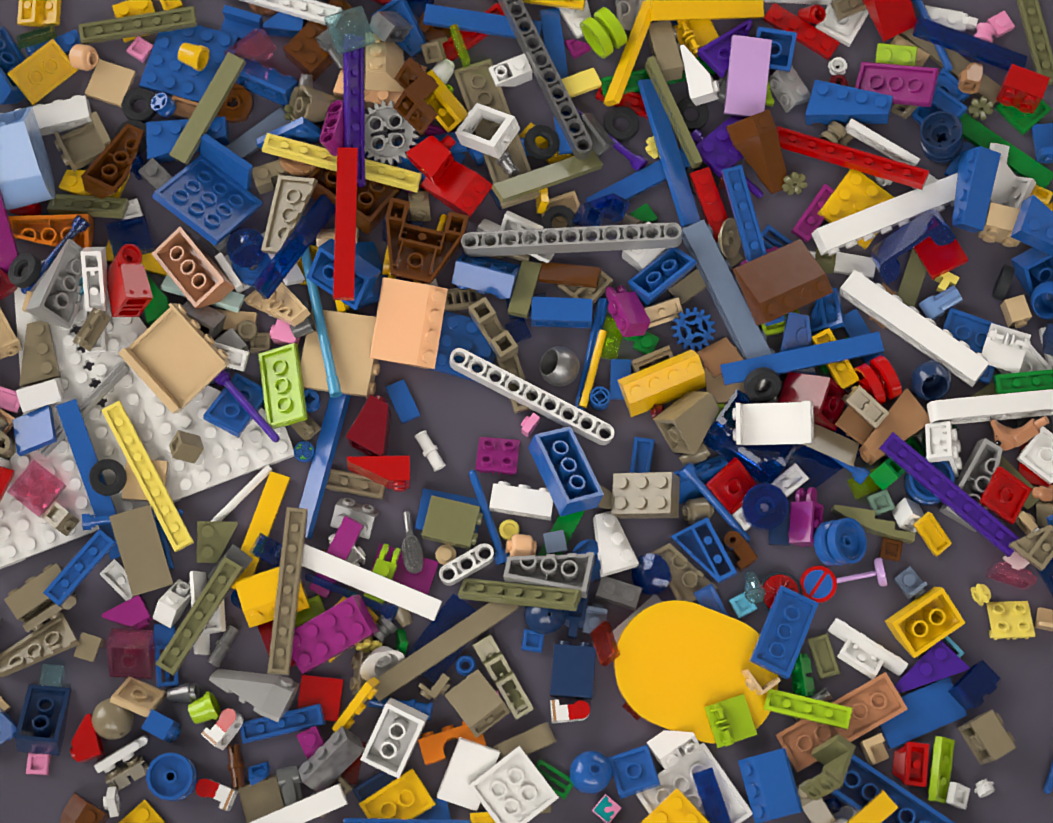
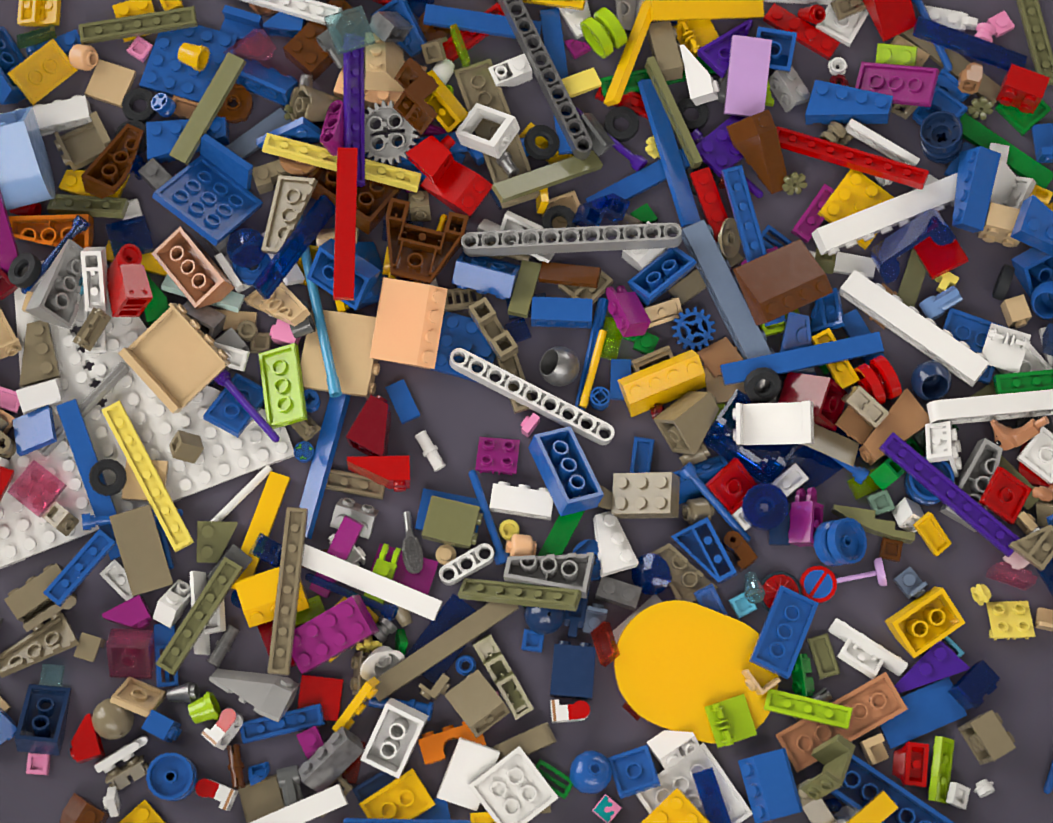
sand blue tile [543,530,567,555] -> none

